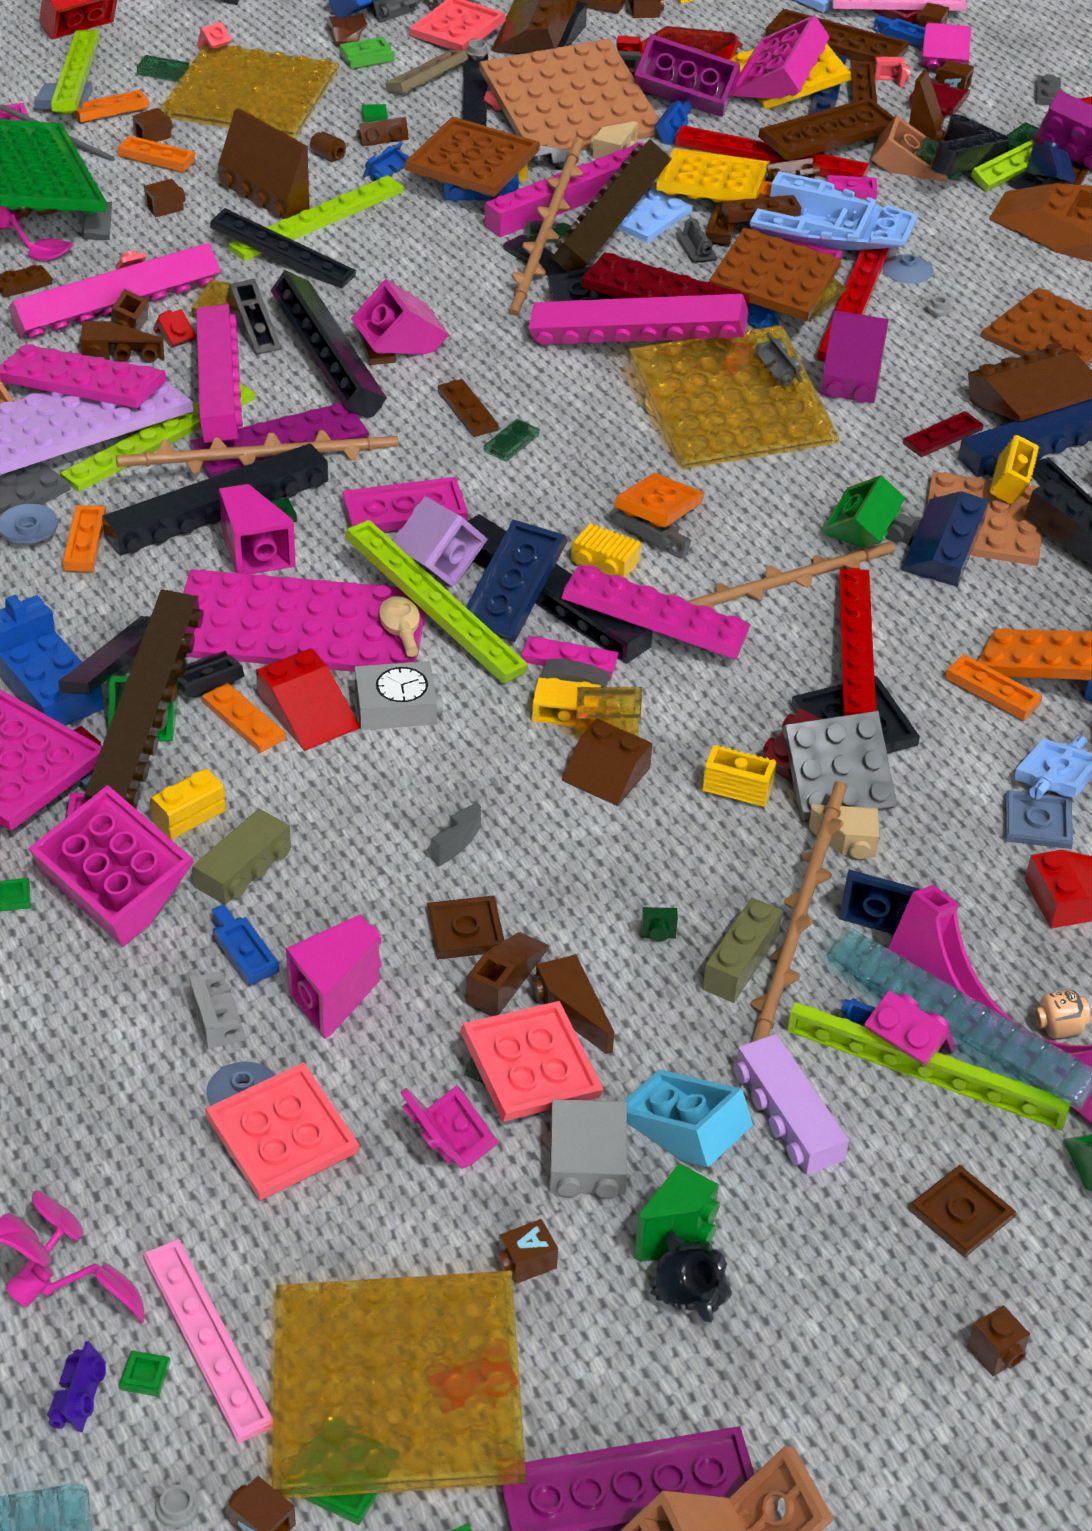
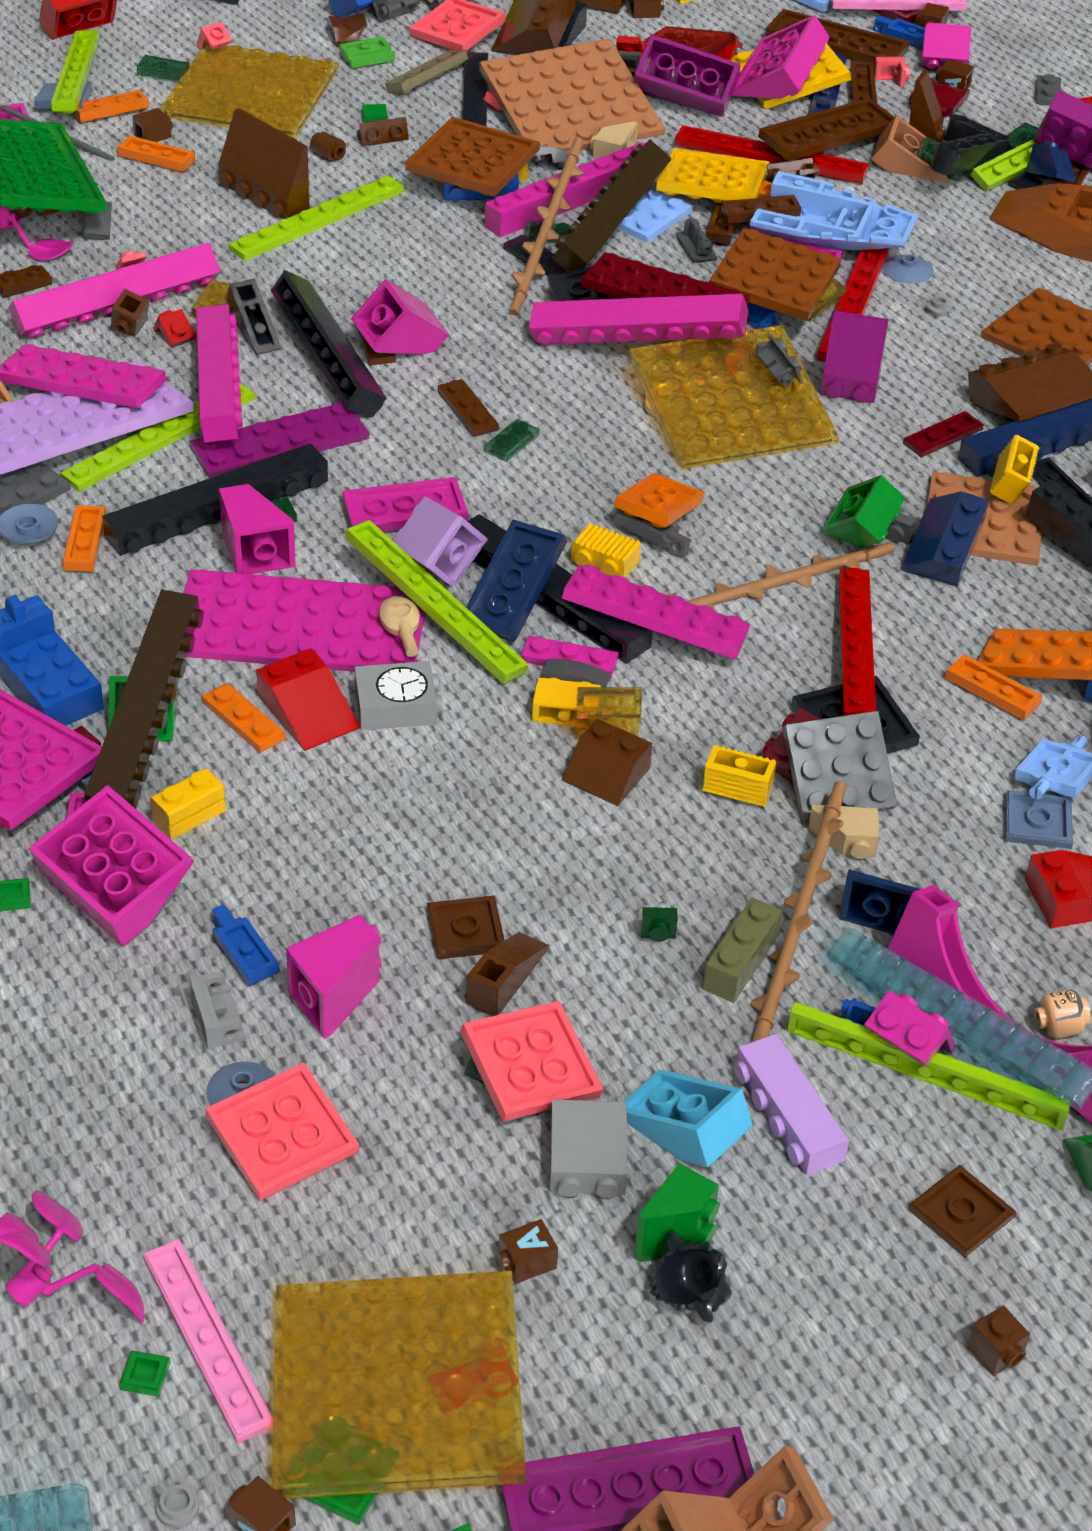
dark purple hinge [47,1341,106,1432] -> none
black tile [58,616,151,694] -> none
reddish brown slope [80,321,165,362] -> none
medium nougat plant [116,430,399,473] -> none
reddish brown brick [144,179,186,217] -> none
black plate [178,650,245,698] -> none
olive brick [192,808,291,905] -> none
black tile [210,208,356,289] -> none
blue hinge [362,142,409,182] -> none
dark pink bracket [400,1085,499,1169] -> none
dark grey slope [431,802,481,866] -> none
light grey plate [467,39,489,60] -> none
reddish brown slope [532,954,614,1054] -> none
blue hinge [655,99,692,145] -> none
dark pink plate [827,175,878,199] -> none

